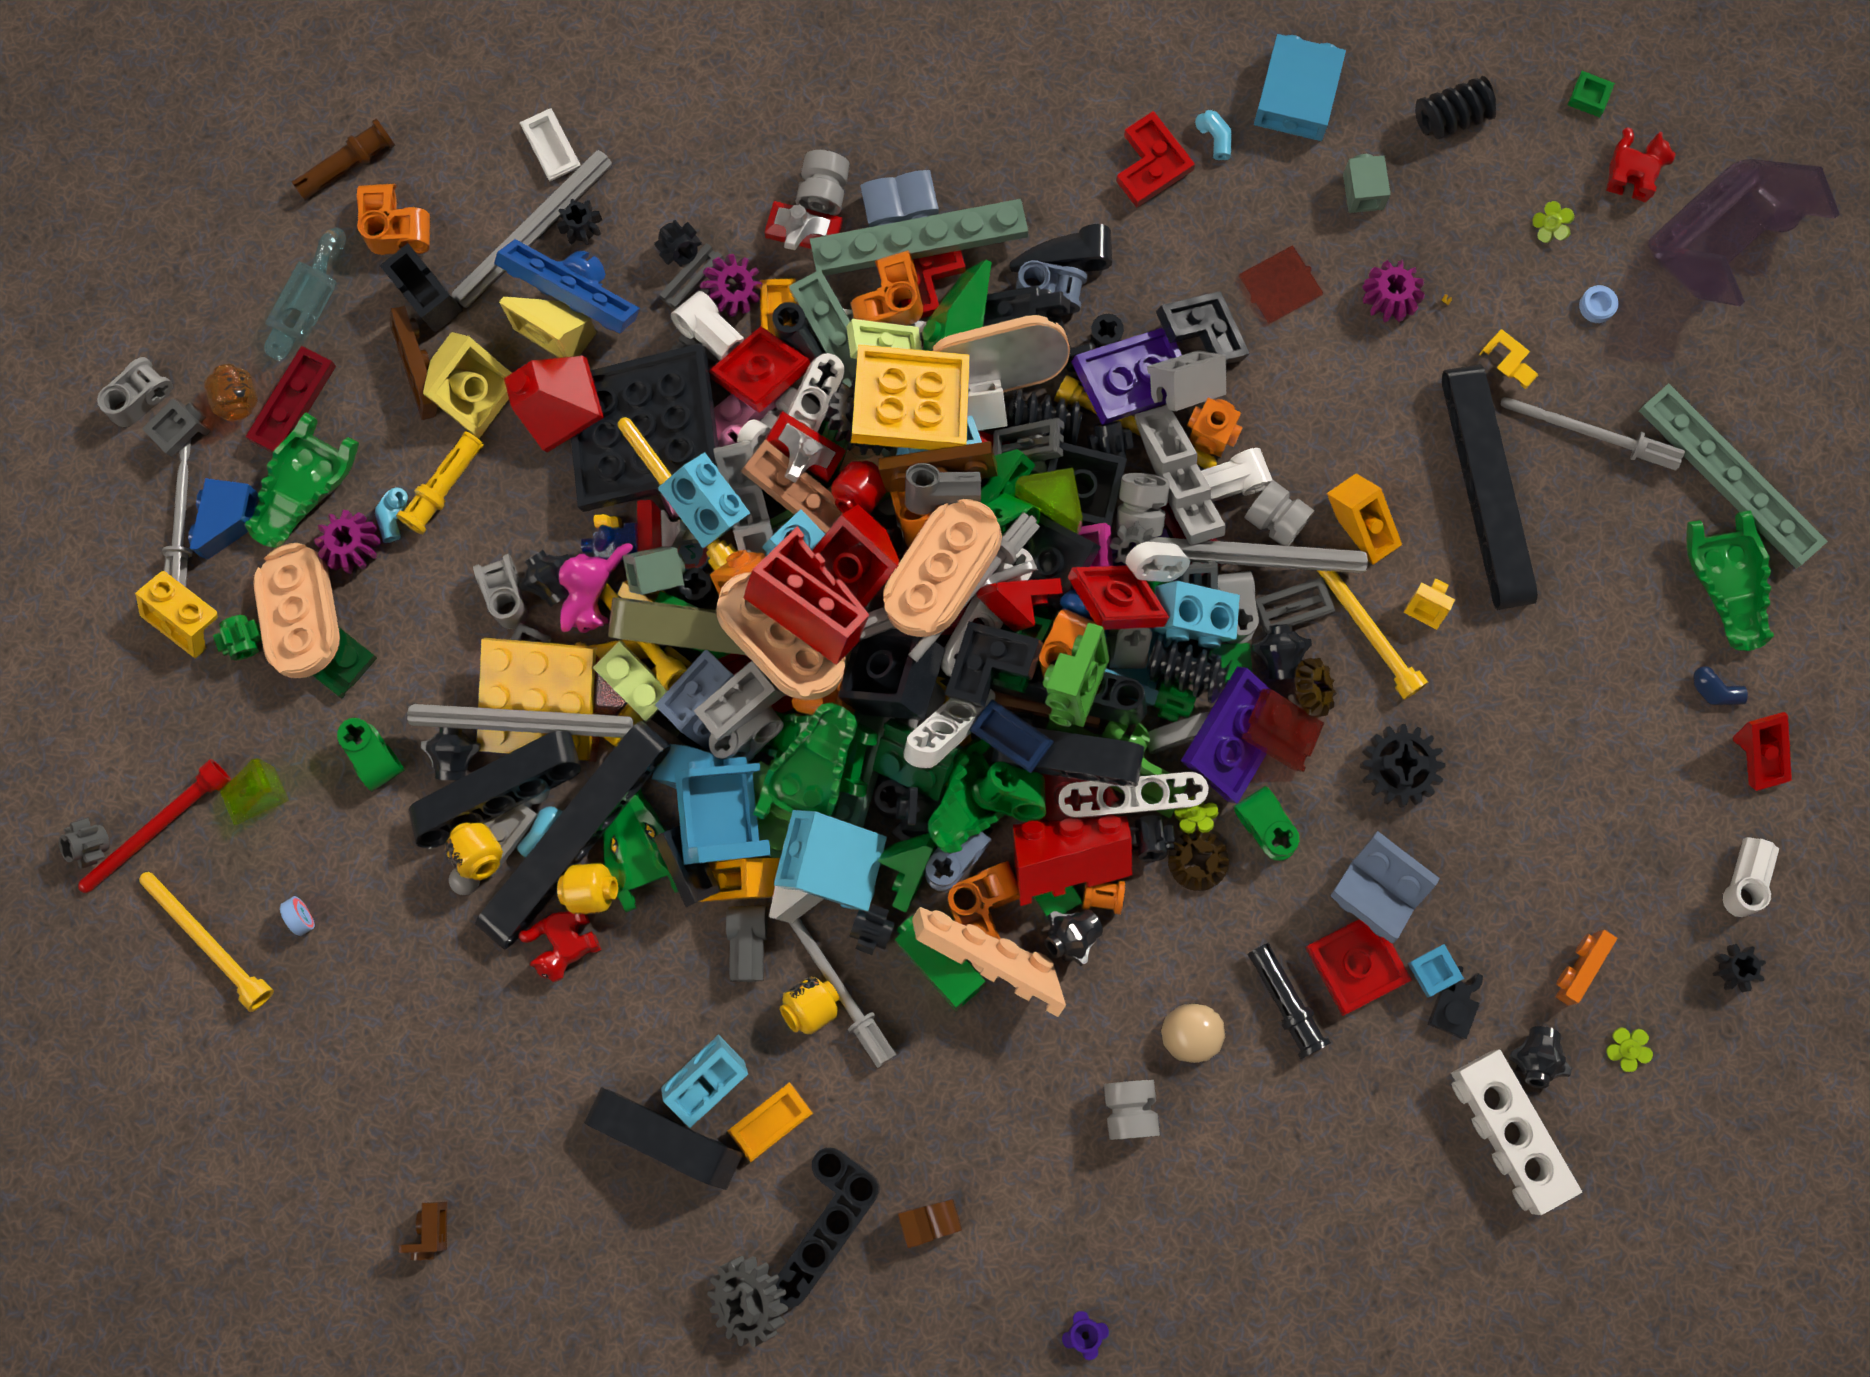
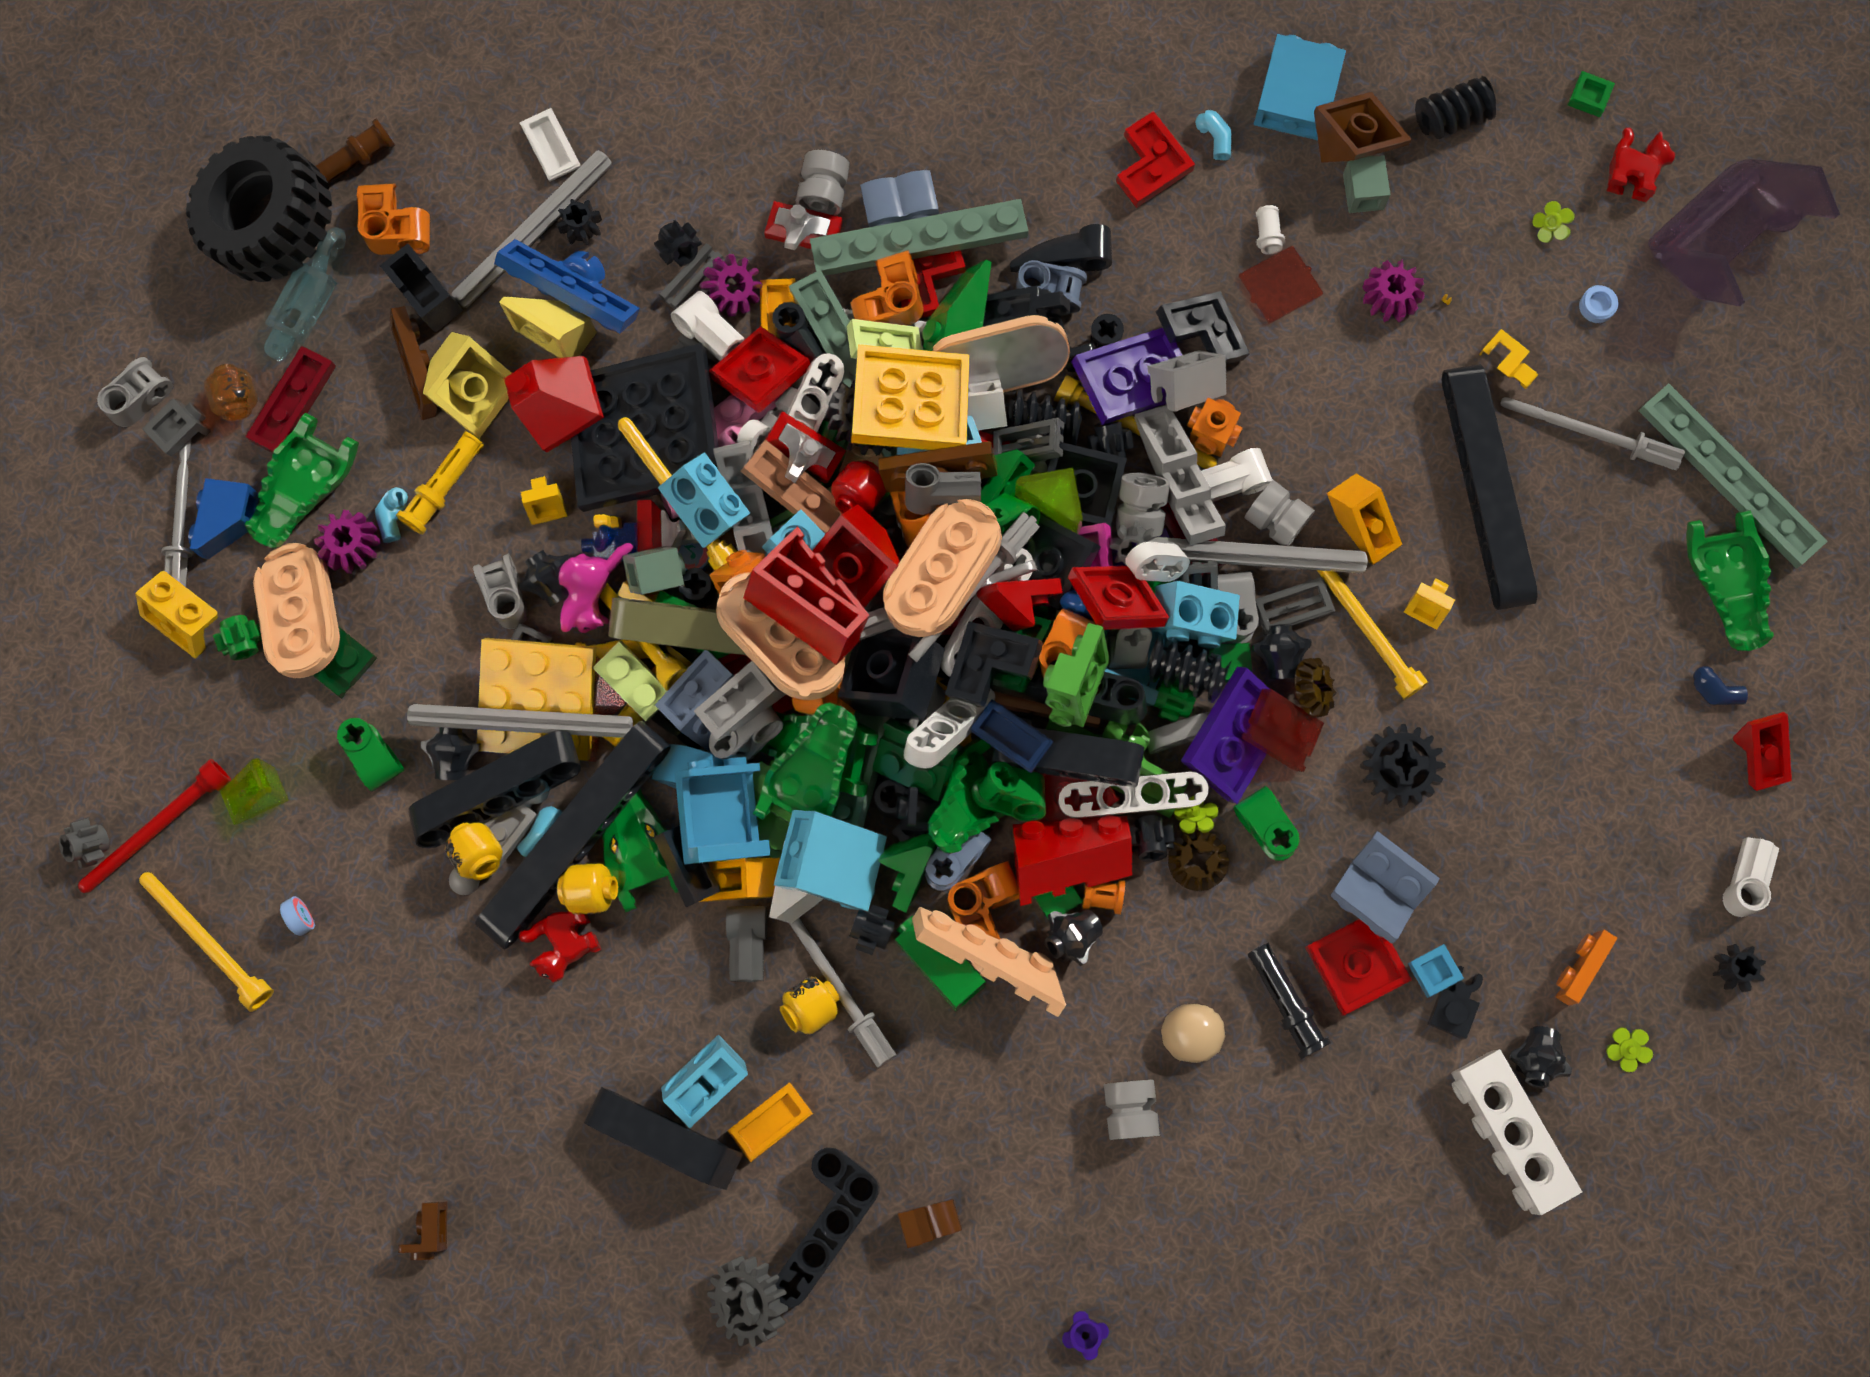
none -> black tyre [186,135,332,282]
none -> yellow tile [521,476,567,525]
none -> white pin [1256,205,1285,254]
none -> reddish brown slope [1314,92,1412,163]

